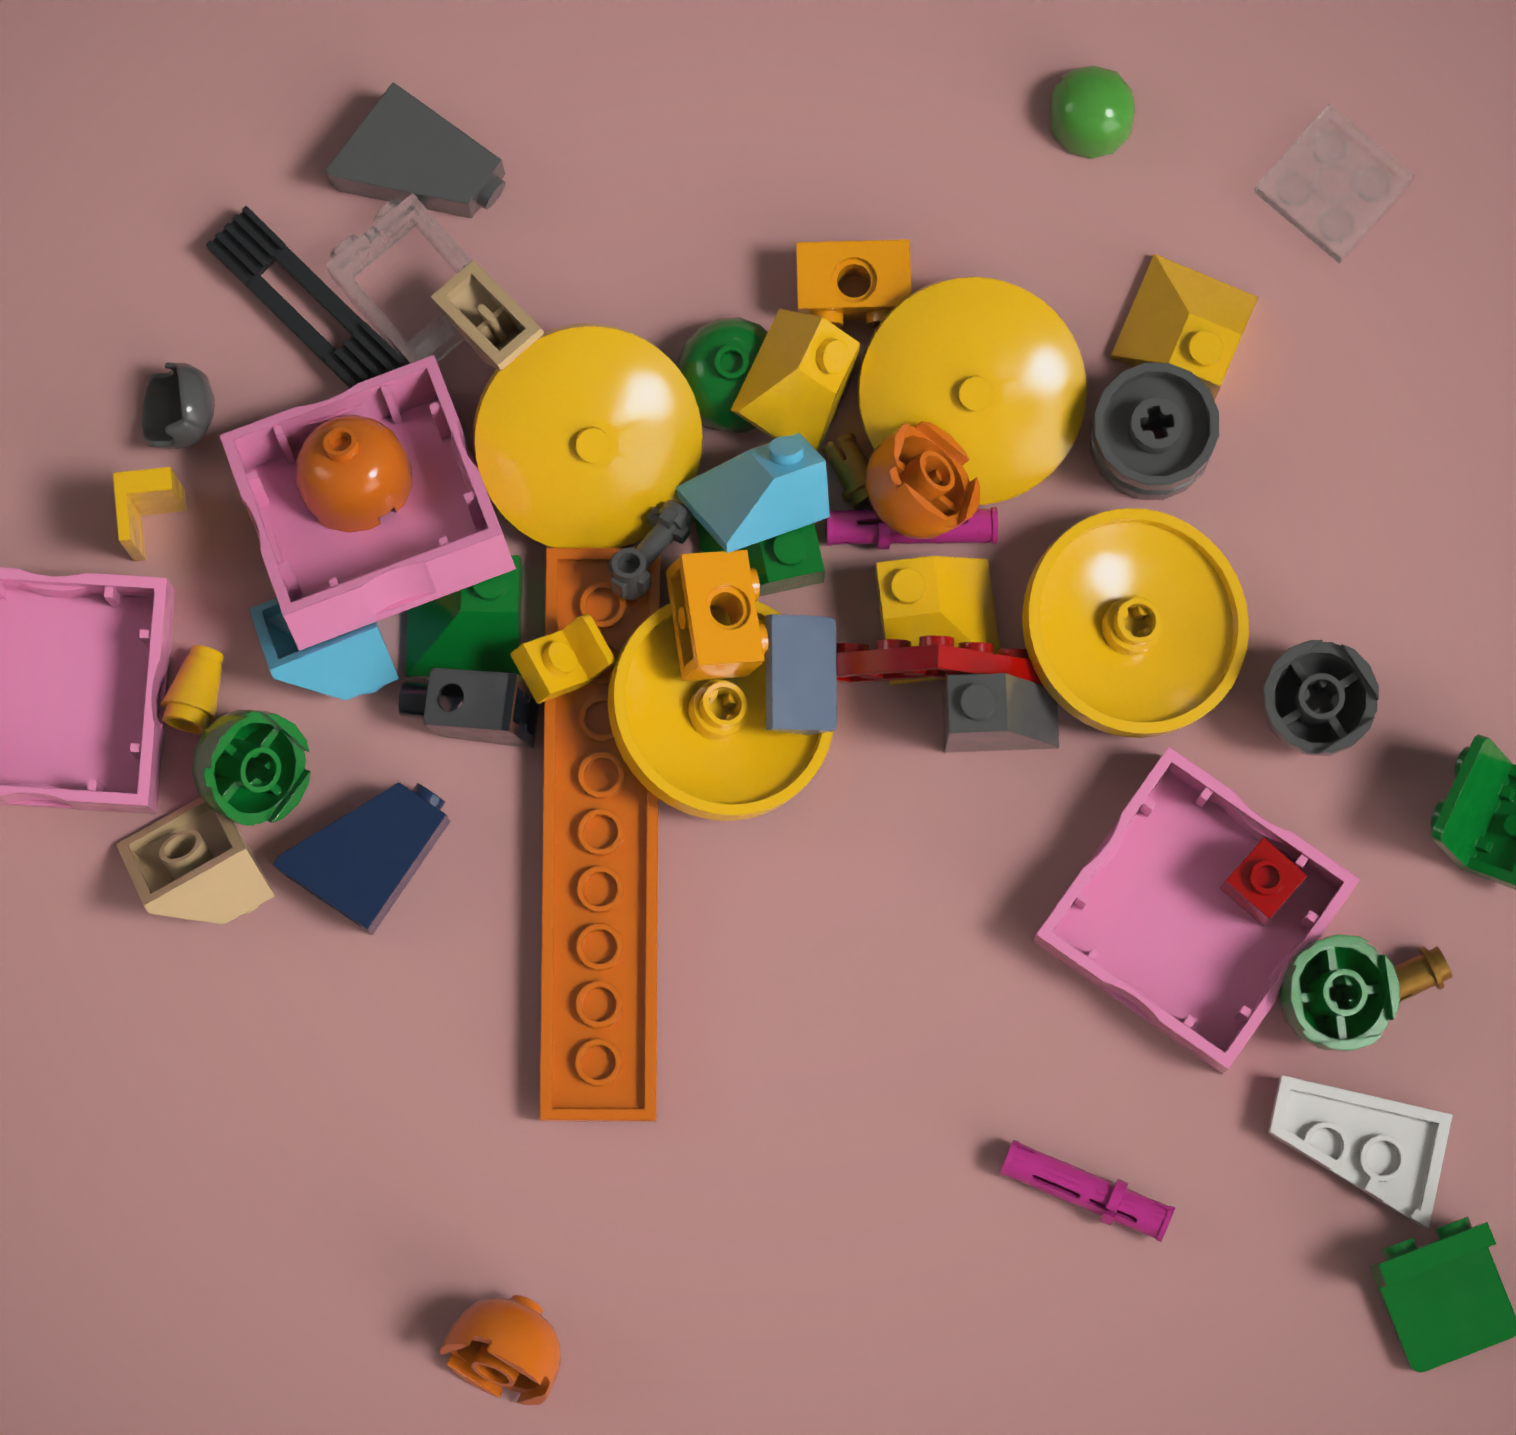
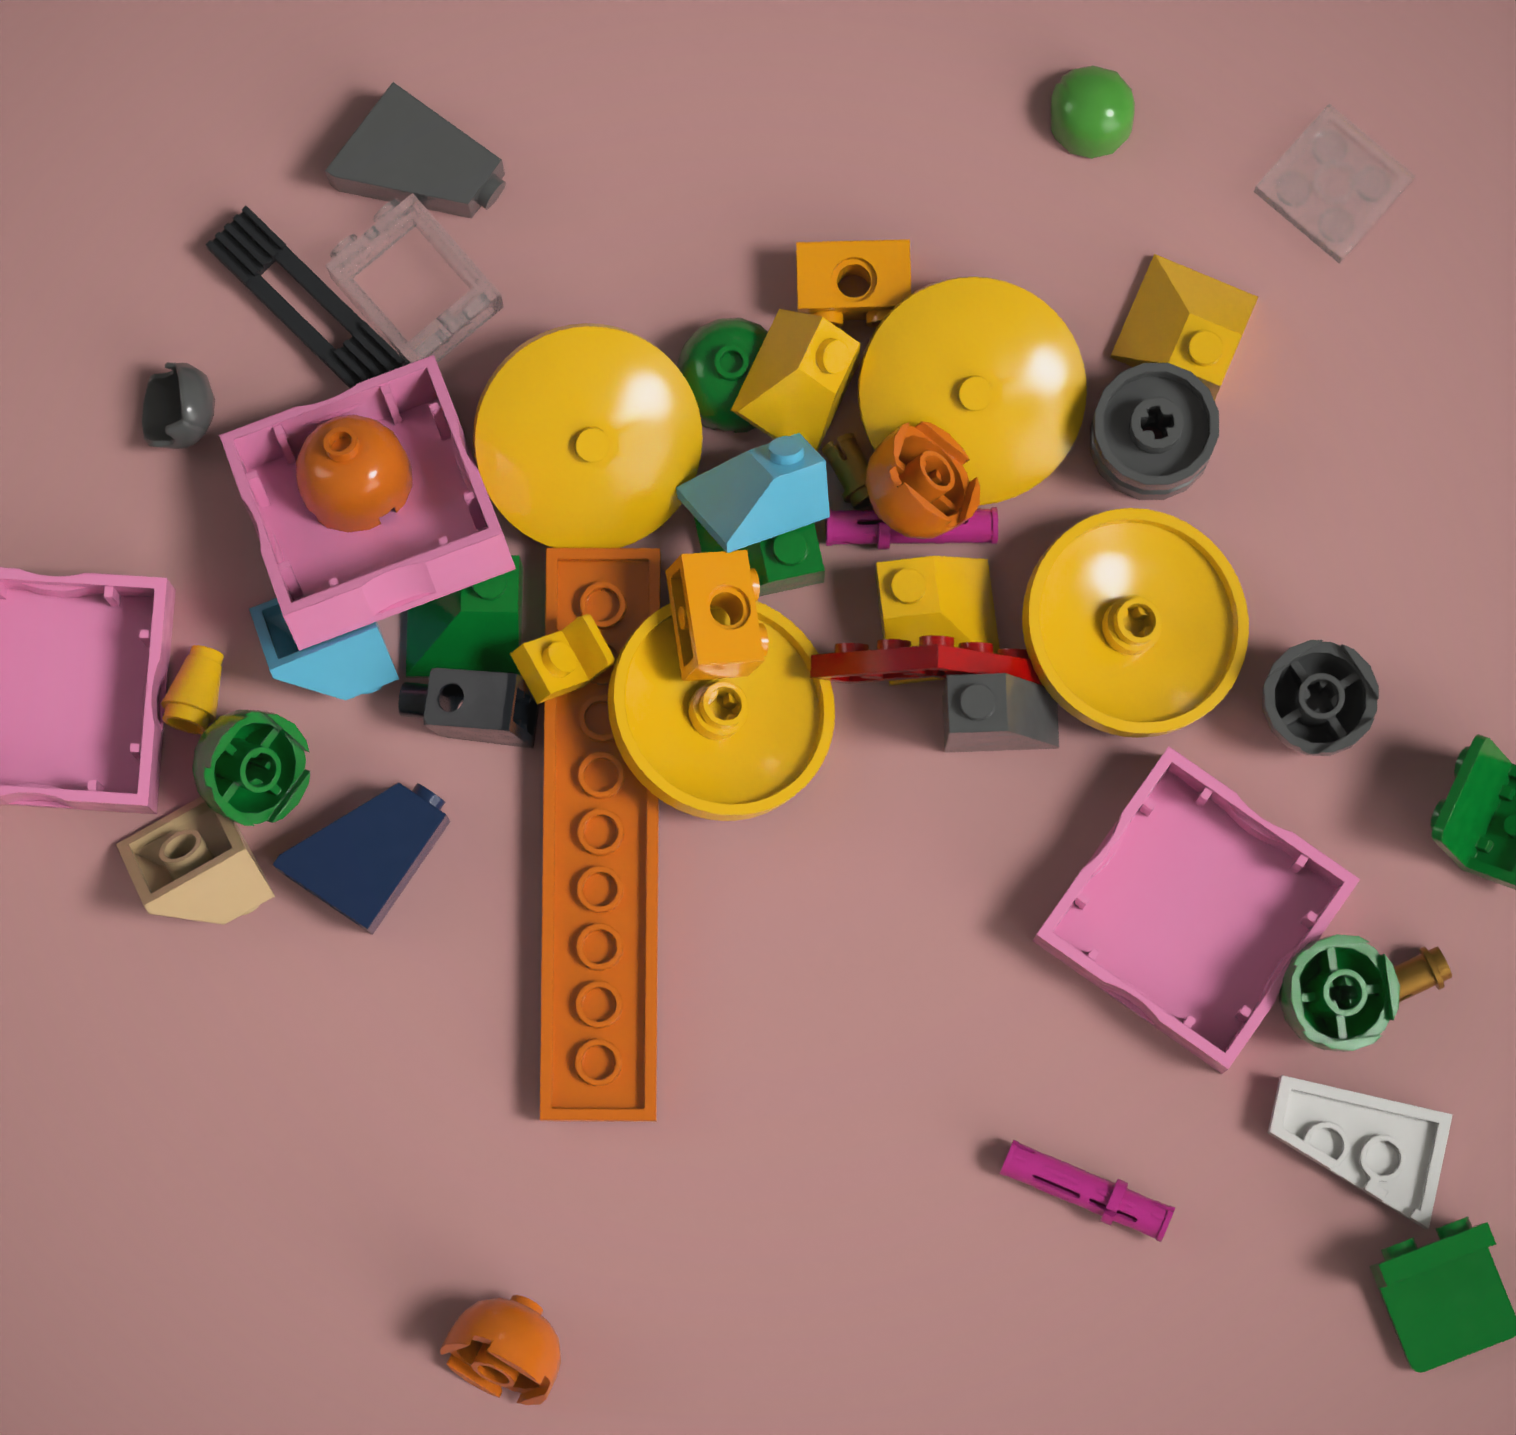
yellow panel [113,467,187,561] -> none
tan slope [431,260,544,371] -> none
dark grey bar [608,500,694,600] -> none
sand blue slope [766,614,837,735] -> none
red brick [1219,838,1307,926] -> none

